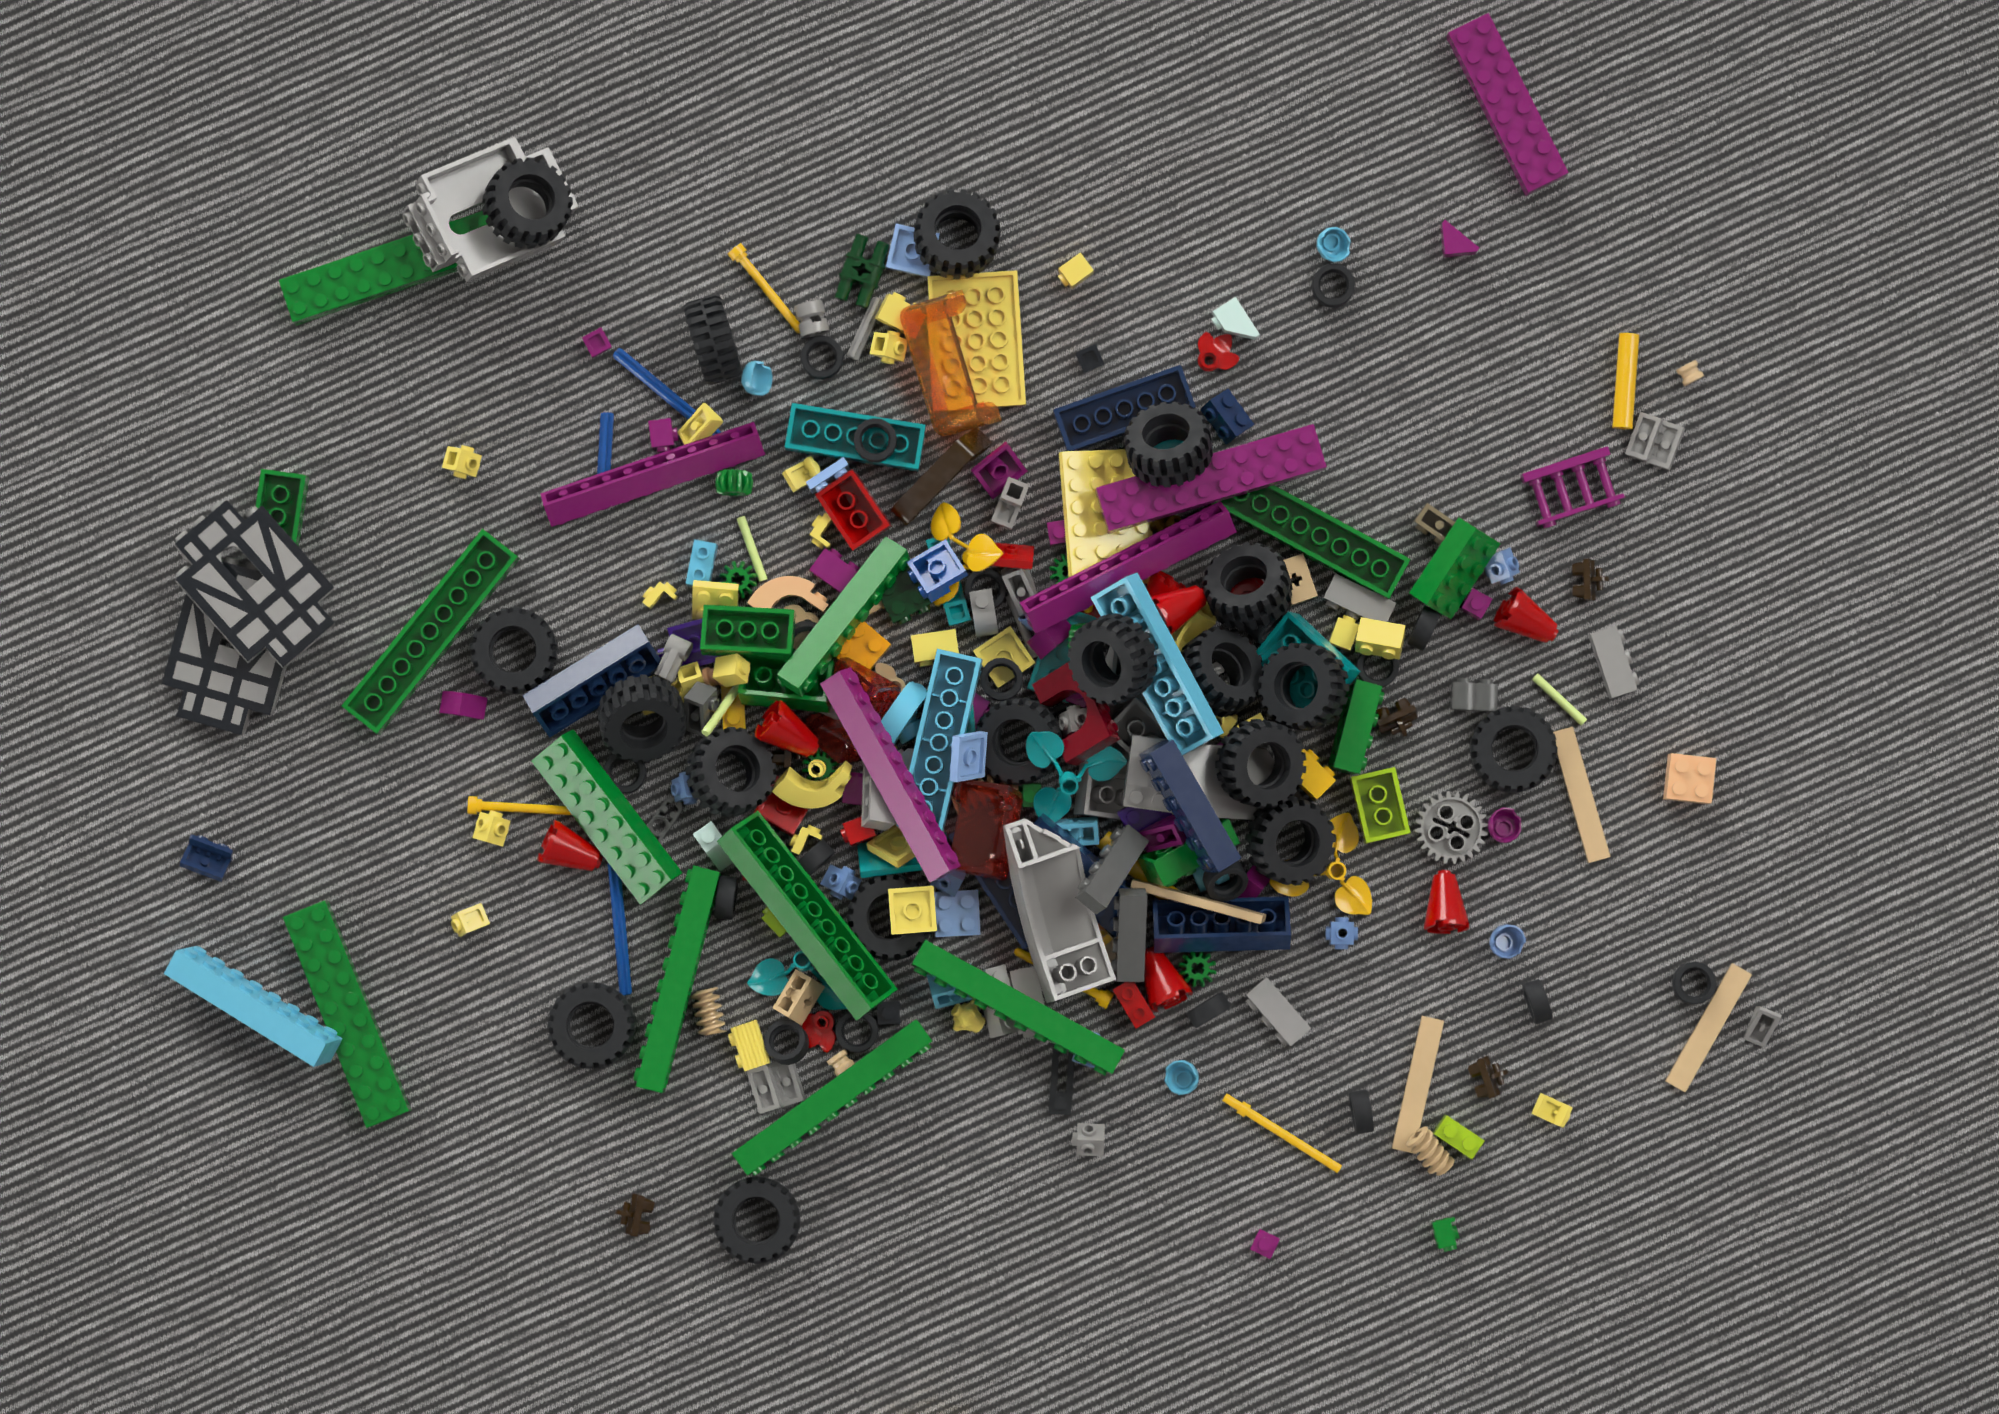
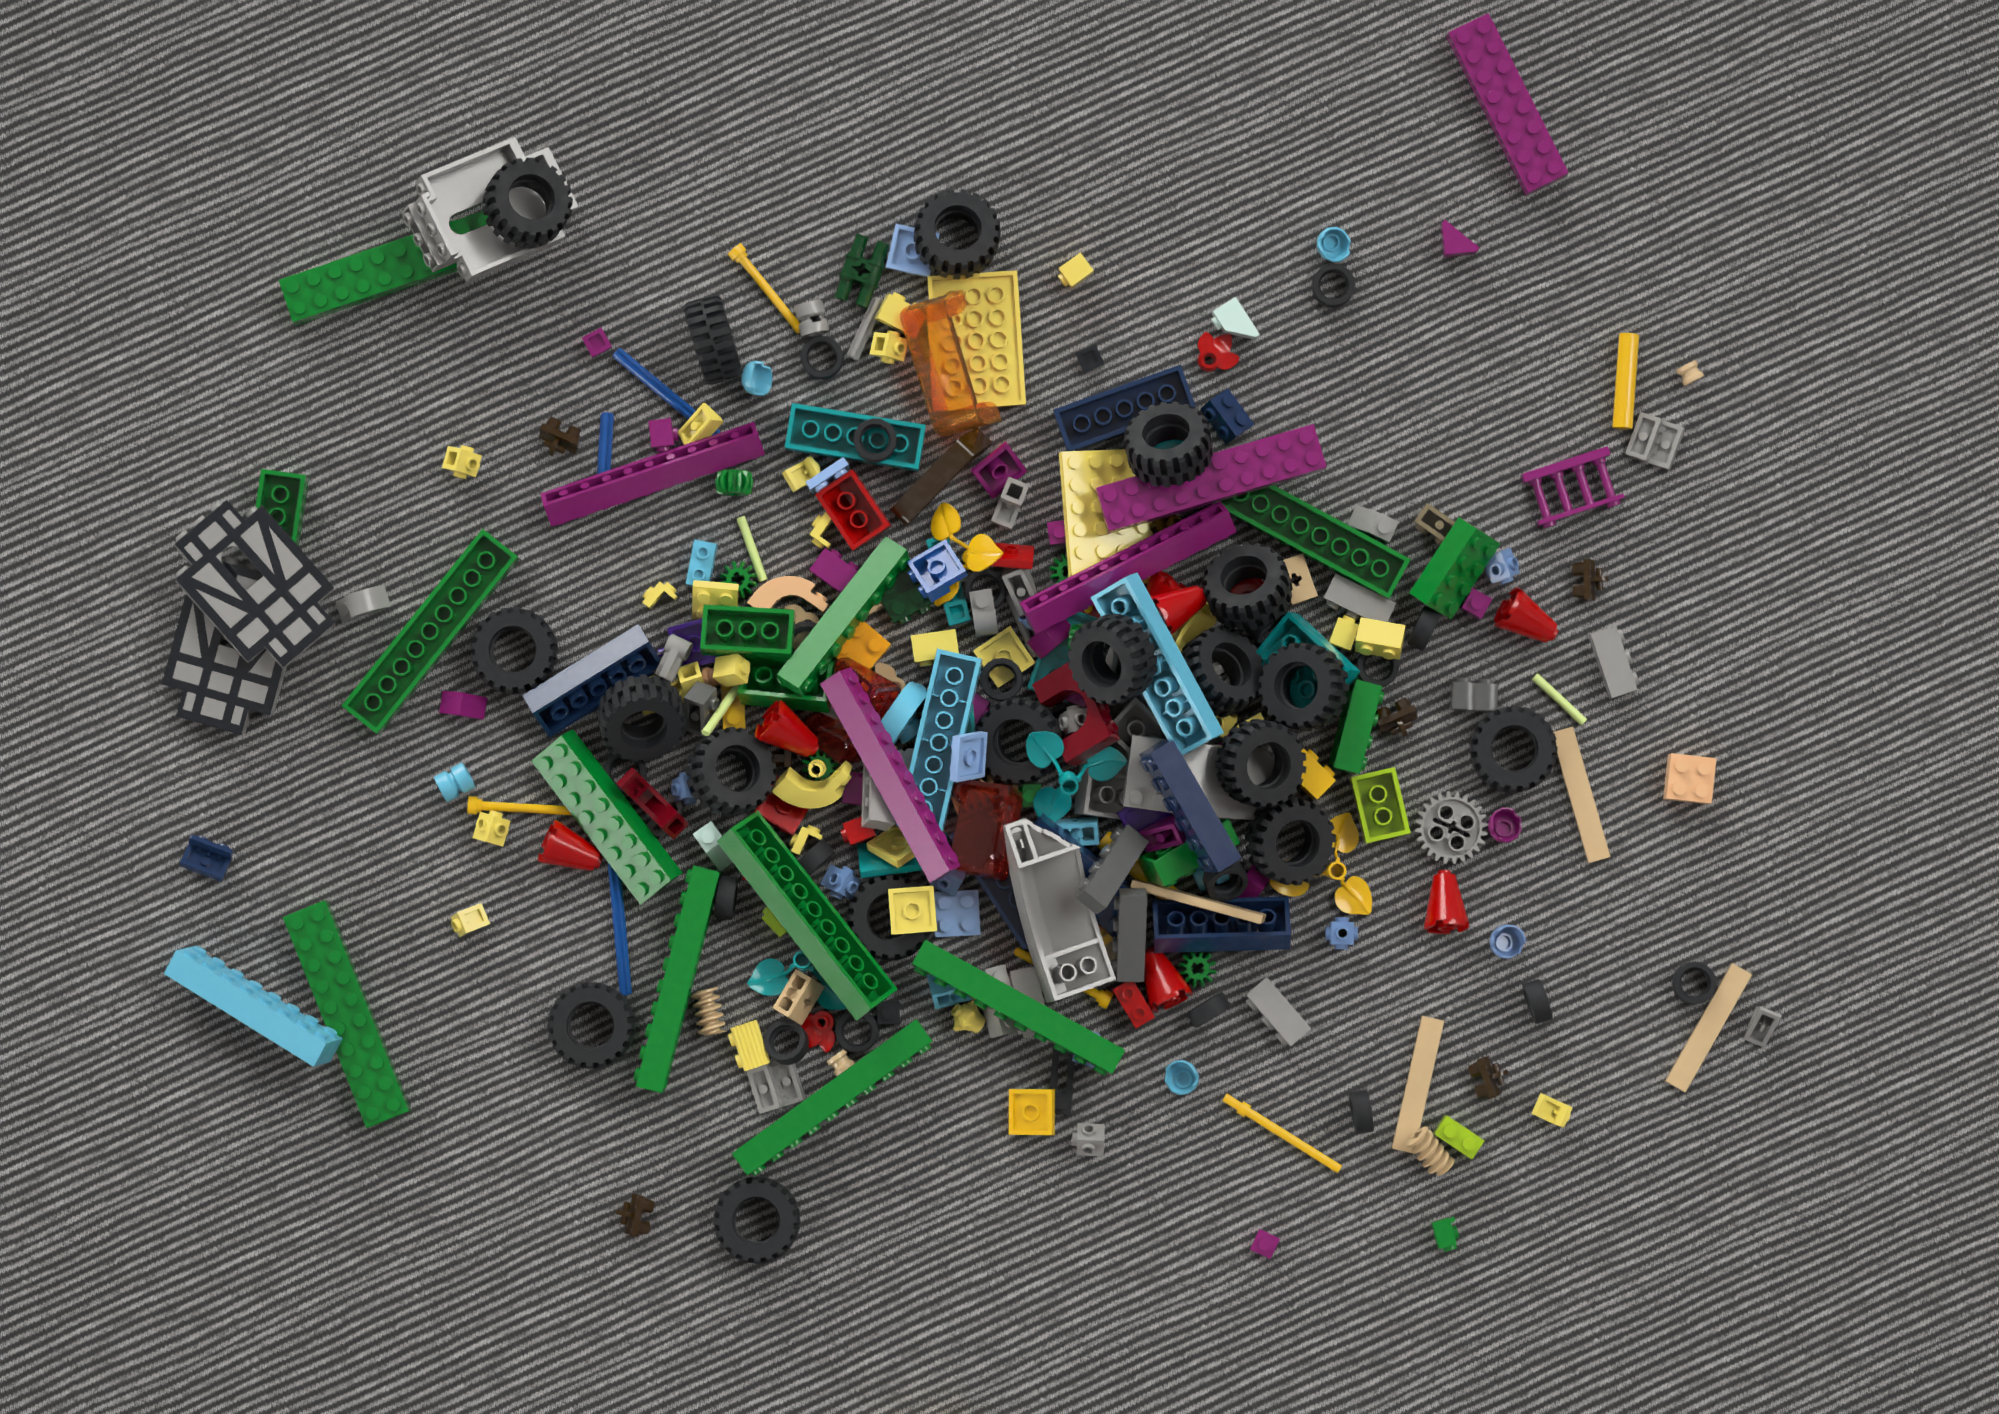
none -> light grey brick [335,585,391,623]
none -> medium azure wheel [434,762,476,802]
none -> dark brown hips [538,417,580,457]
none -> dark red arch [616,767,689,840]
none -> yellow plate [1009,1089,1055,1135]
none -> light grey slope [1347,505,1399,544]

